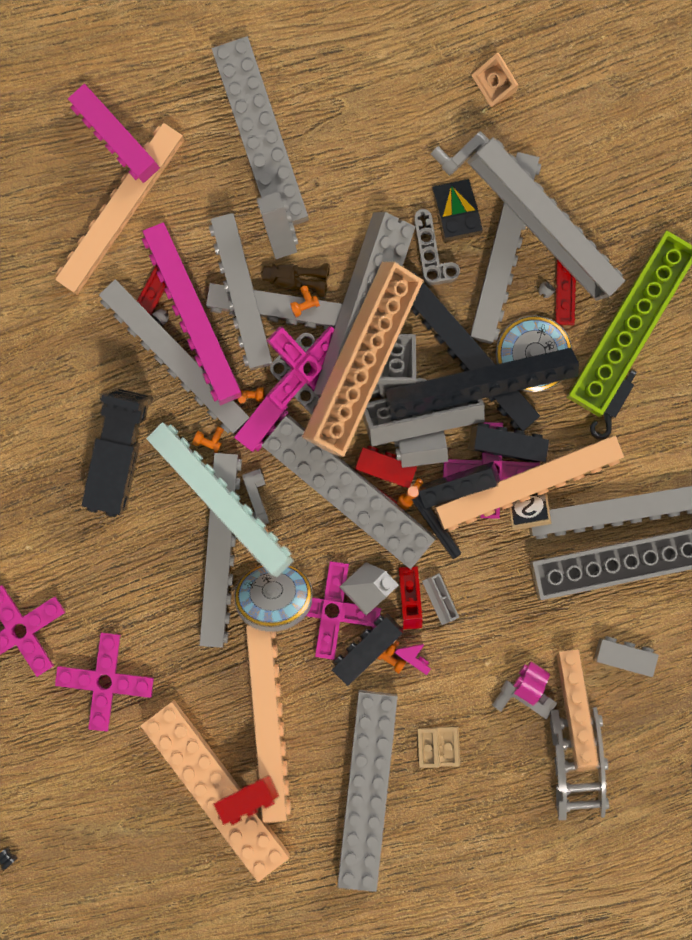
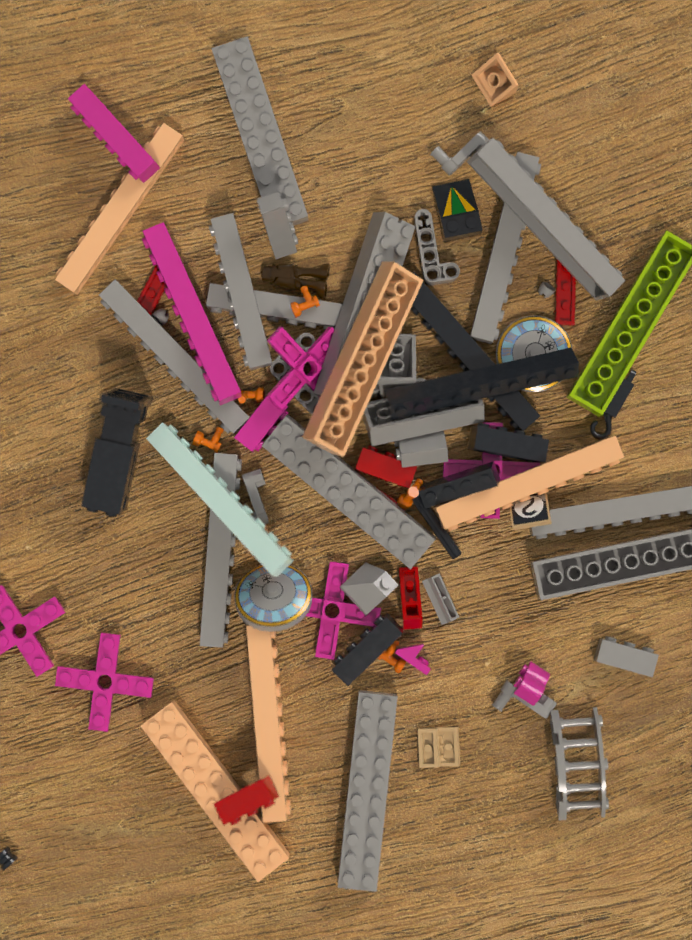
light nougat brick [557,649,598,772] -> none

